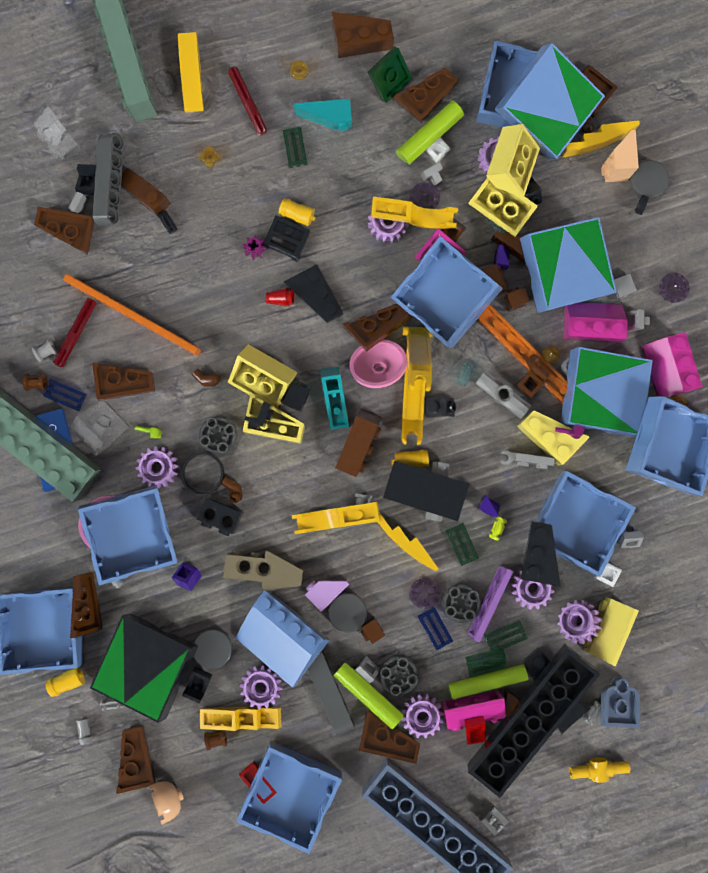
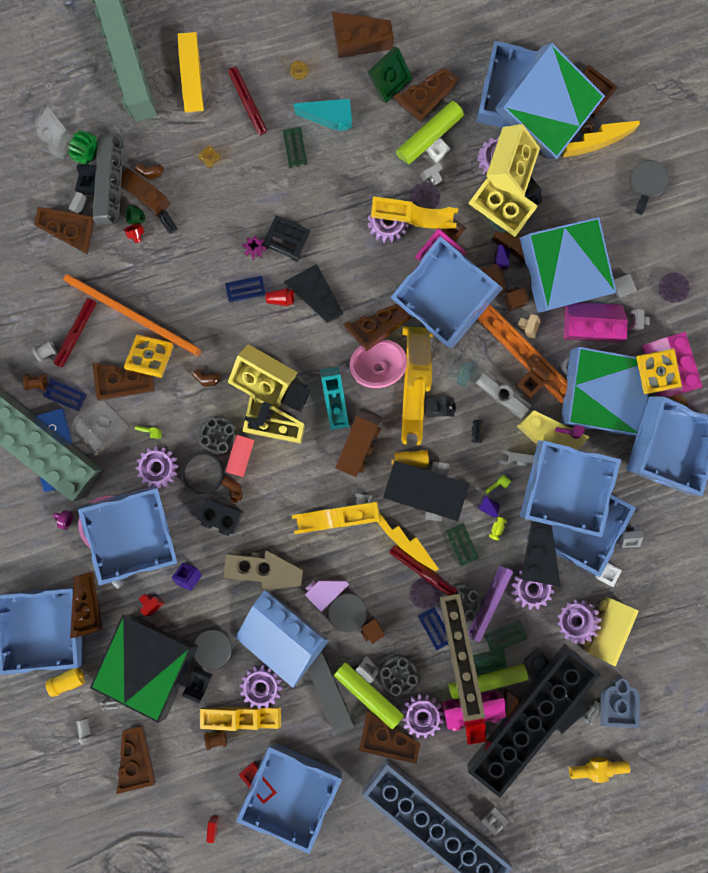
light nougat cylinder [149,781,184,825] -> none
yellow piece [278,198,316,227] -> none
clear yellow plate [542,345,560,363] -> none
light nougat slope [601,130,639,182] -> none
none -> magenta tile [52,510,73,530]
none -> green gear [68,130,98,164]
none -> red tile [124,224,145,243]
none -> yellow piece [124,334,174,378]
none -> dark green tile [126,205,145,225]
none -> reddish brown arm [135,163,164,180]
none -> red tile [139,594,165,616]
none -> red tile [206,816,219,843]
none -> clear blue tile [225,276,266,303]
none -> coral pin [225,435,255,477]
none -> dark red axle [389,545,457,596]
none -> dark tan brick [440,594,485,722]
none -> black piece [471,420,483,443]
none -> lime hand [485,475,511,494]
none -> tan tile [518,314,541,339]
none -> medium blue tile [520,440,621,537]
none -> yellow piece [636,348,682,394]

